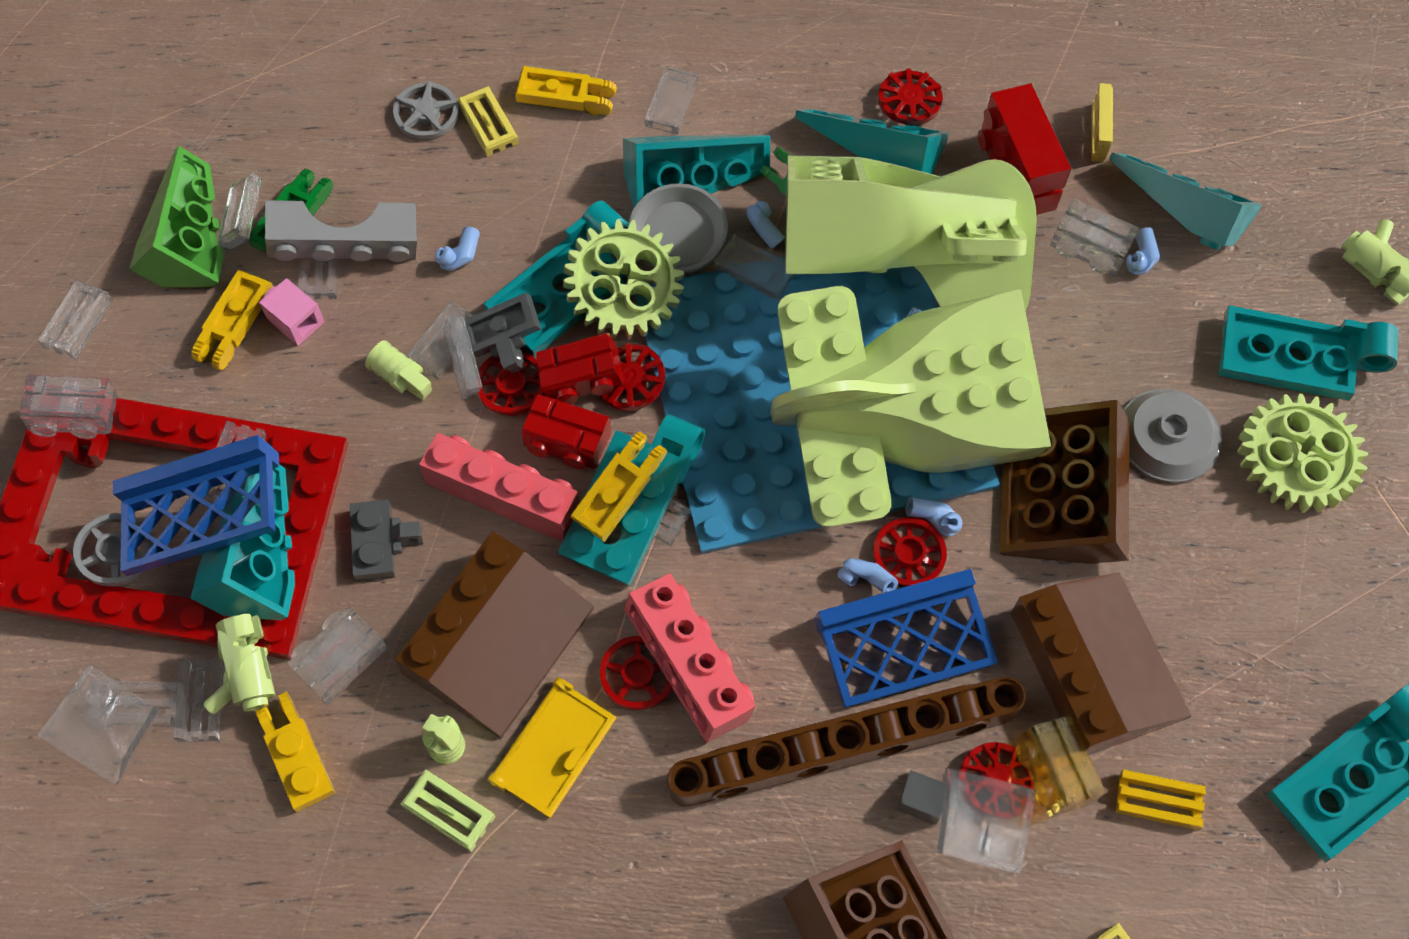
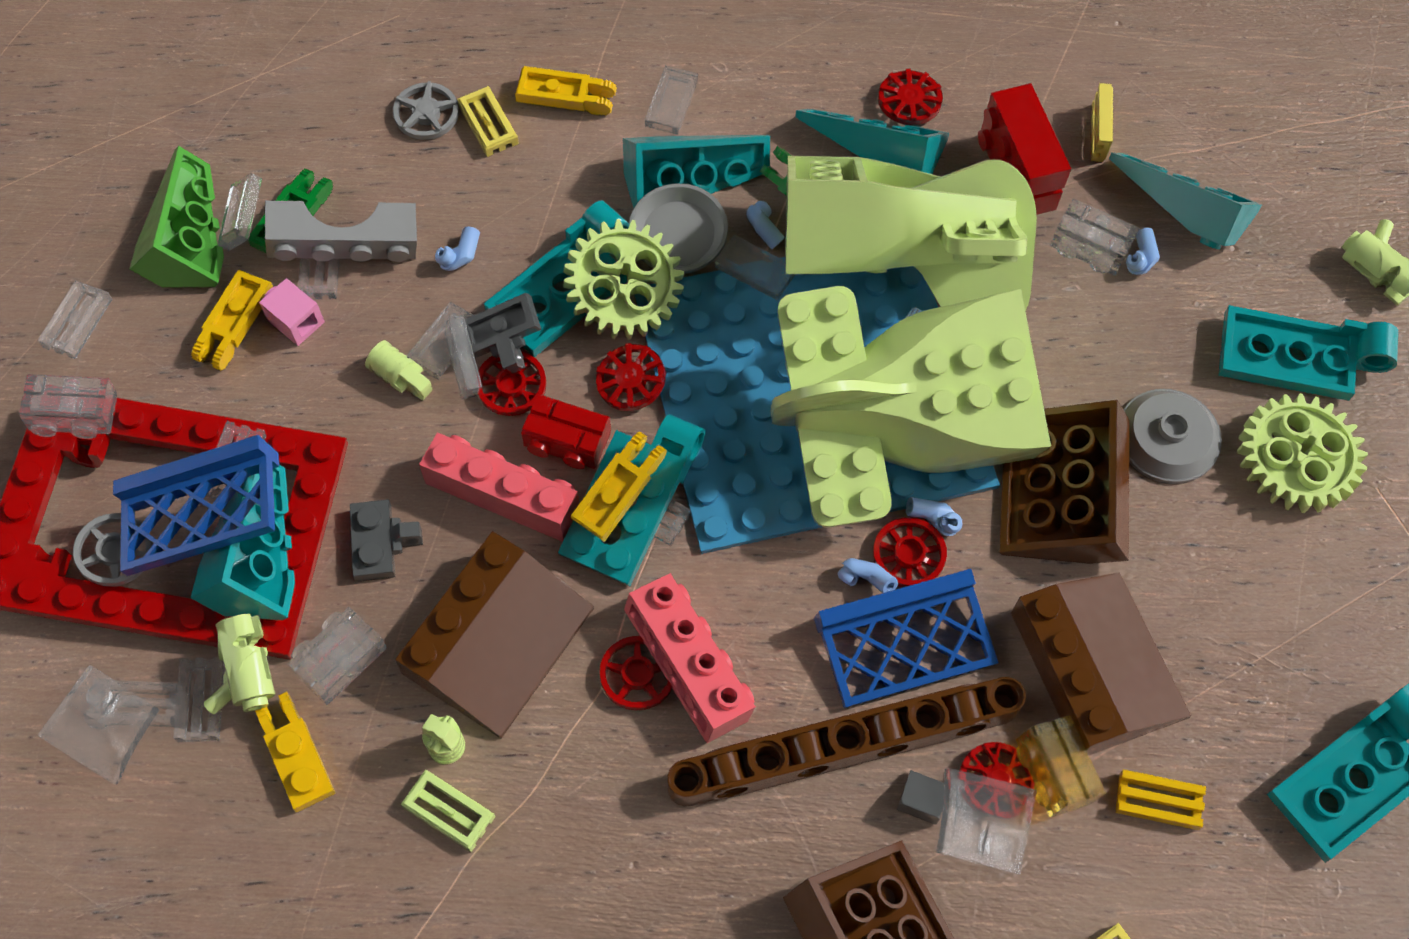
yellow door [487,677,617,818] -> none
red brick [536,332,624,404] -> none

